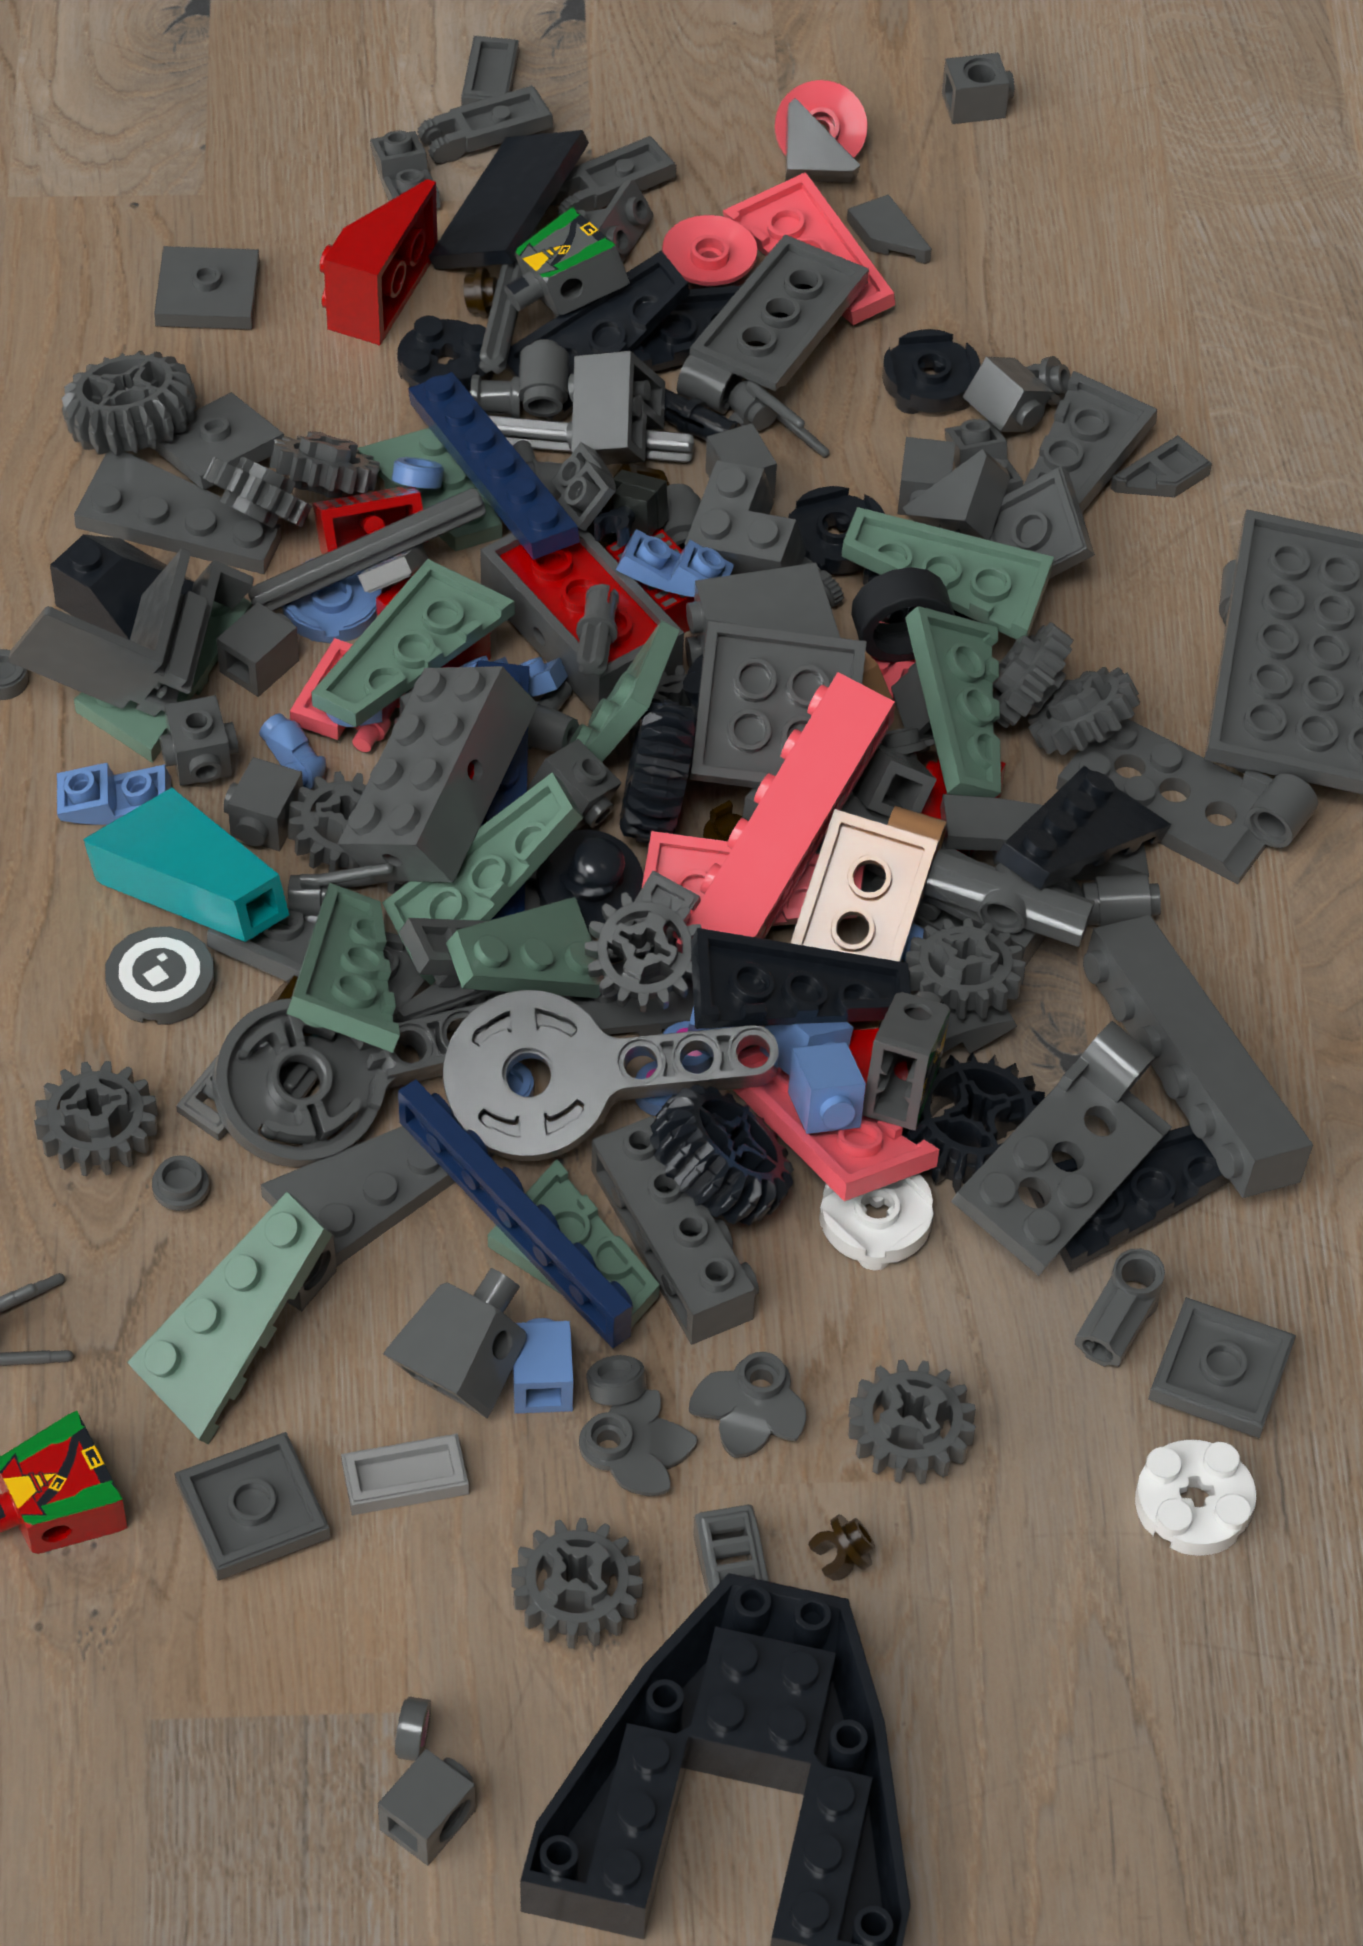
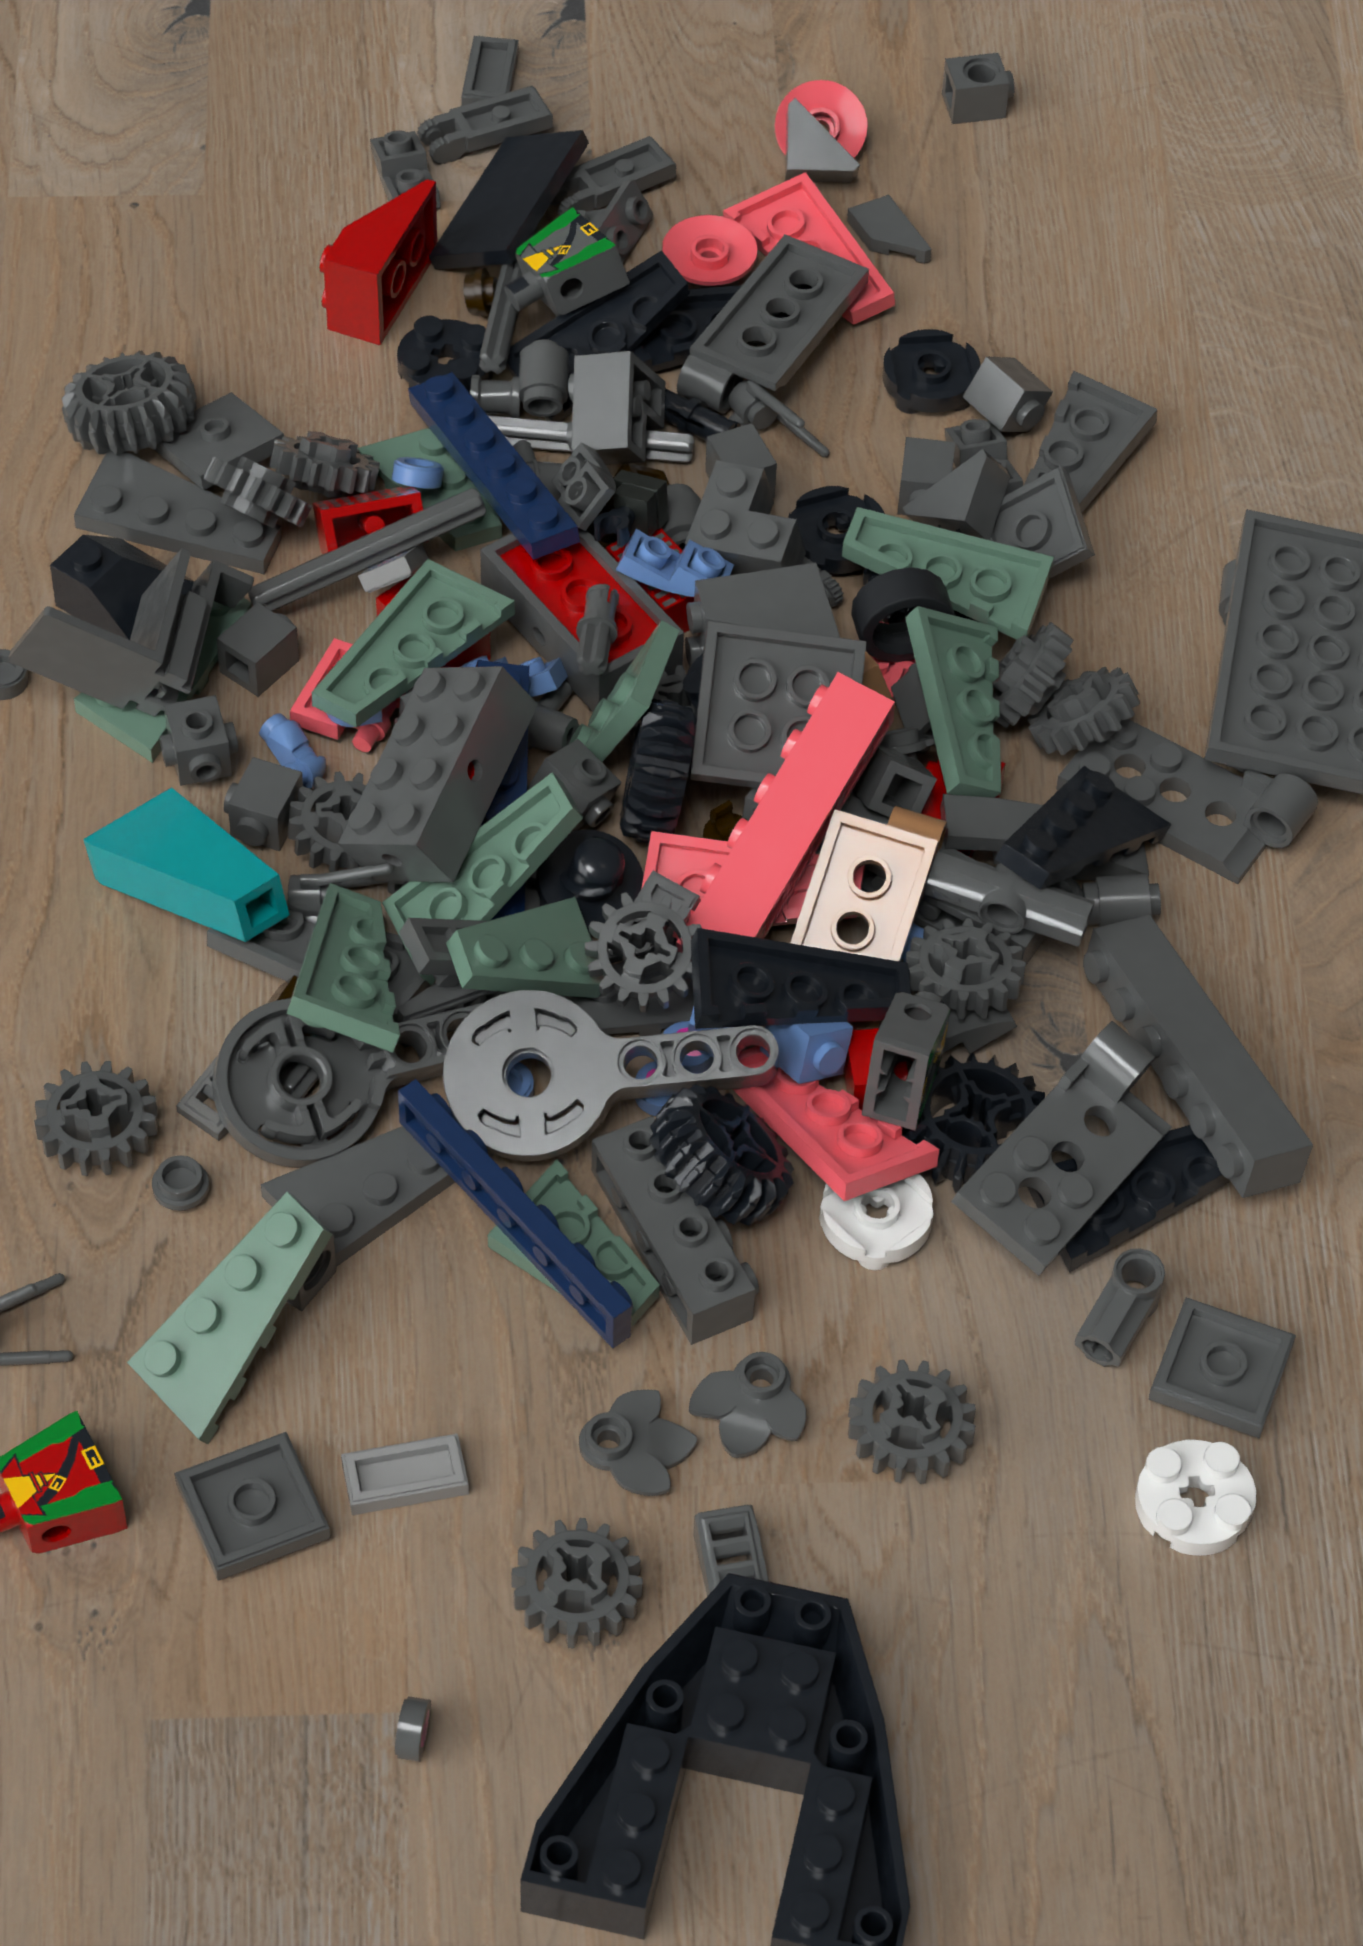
medium blue slope [57,763,171,825] -> none
dark grey tile [105,926,214,1025] -> none
dark grey plate [154,246,260,329] -> none
medium blue tile [282,558,382,643] -> none
dark grey brick [378,1749,476,1866] -> none
dark grey torso [383,1268,526,1418] -> none
medium blue brick [513,1318,573,1414] -> none
dark grey tile [586,1355,647,1405] -> none
medium blue brick [788,1042,866,1134] -> none
dark brown plate [808,1514,875,1581] -> none
dark grey plate [1026,356,1071,406] -> none
dark grey tile [1110,435,1212,498] -> none

